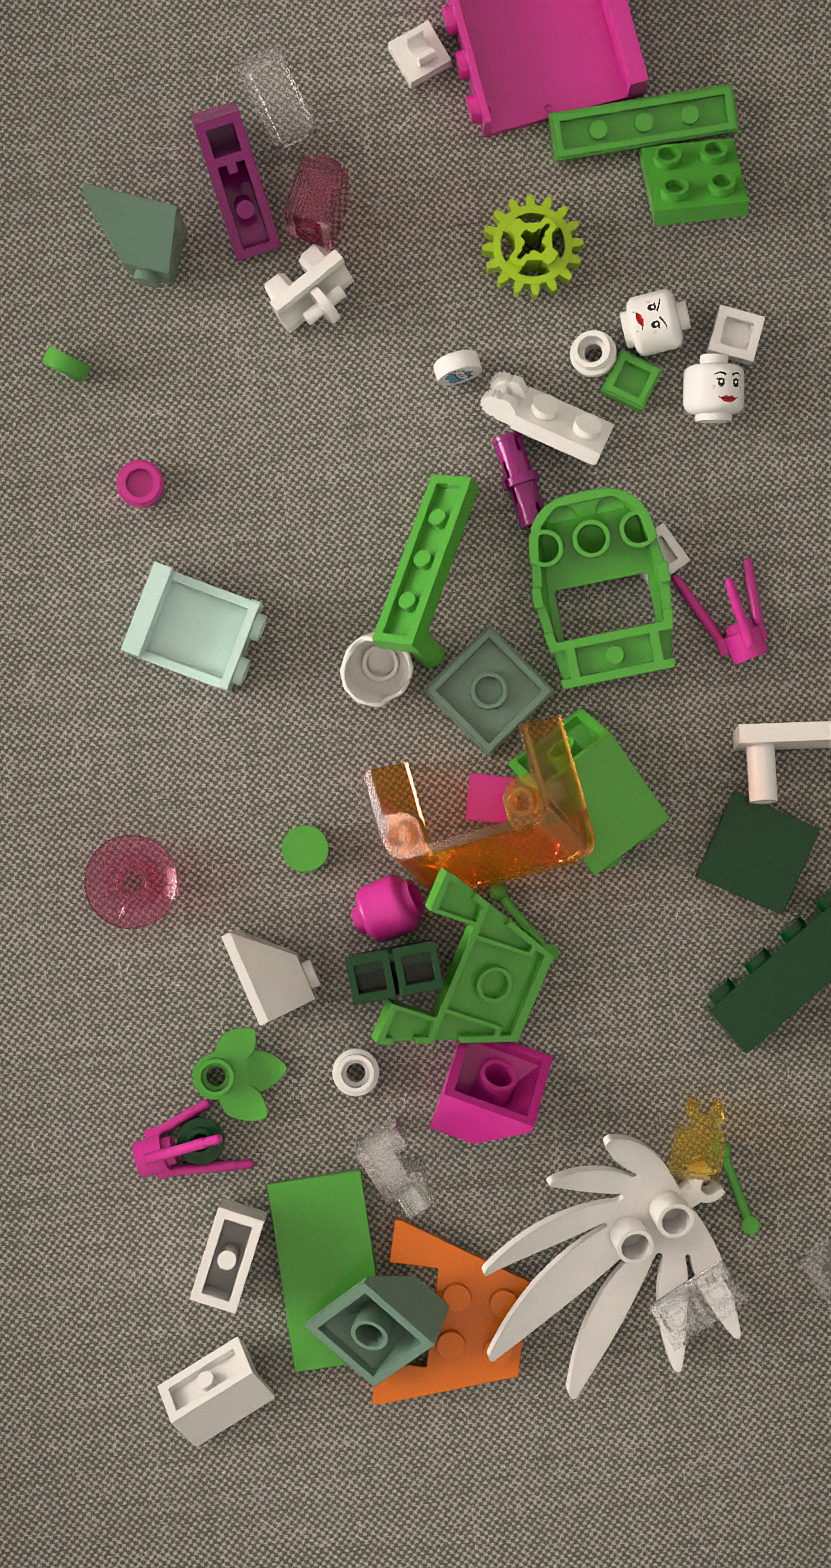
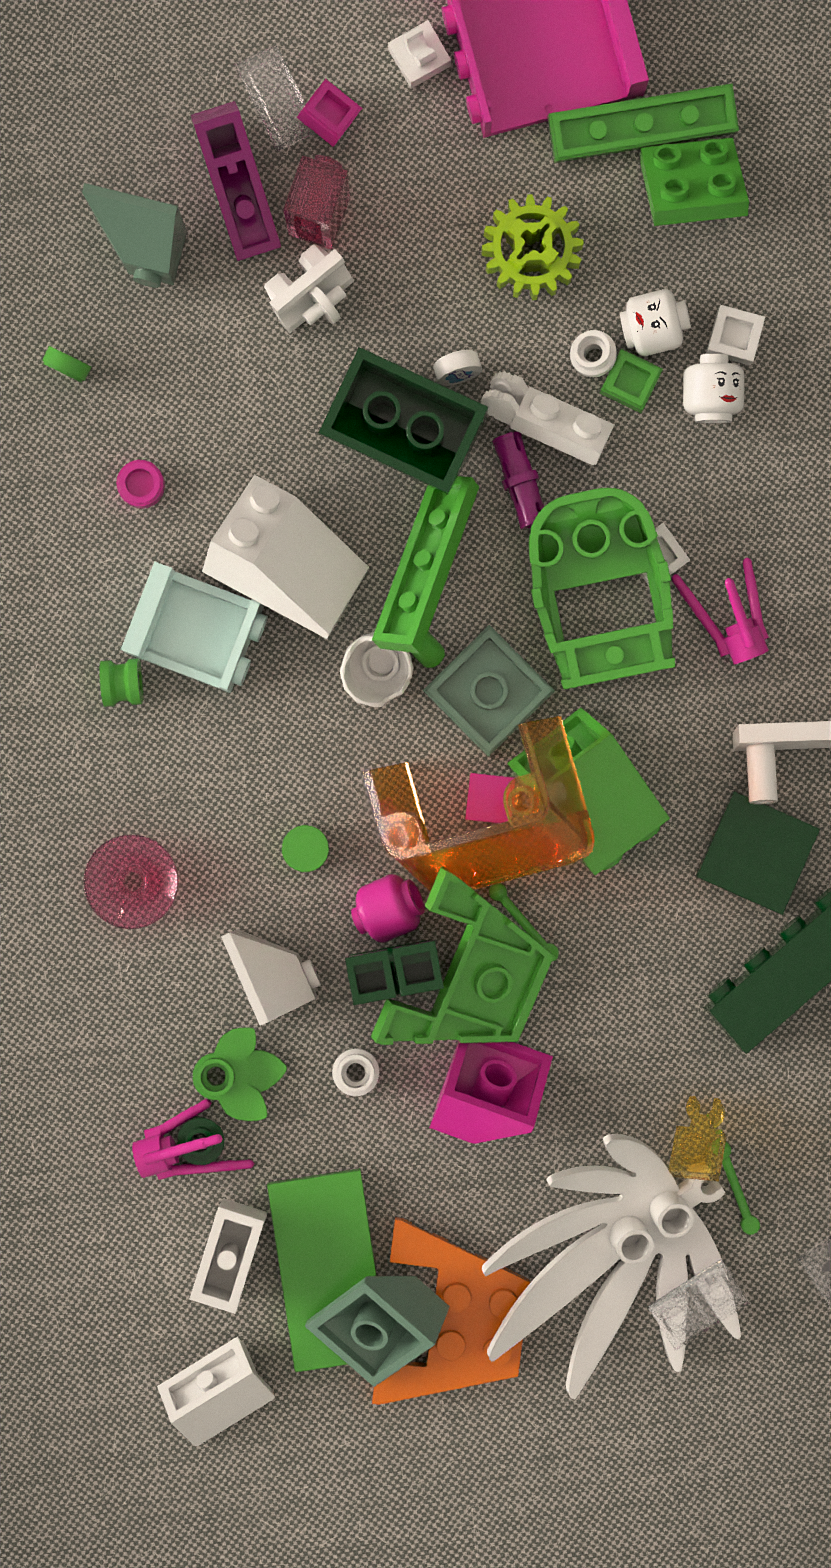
clear hips [356,1116,434,1219] -> none
none -> bright green wheel [99,658,144,707]
none -> white slope [202,474,369,639]
none -> dark pink tile [296,78,362,147]
none -> dark green slope [318,347,488,494]

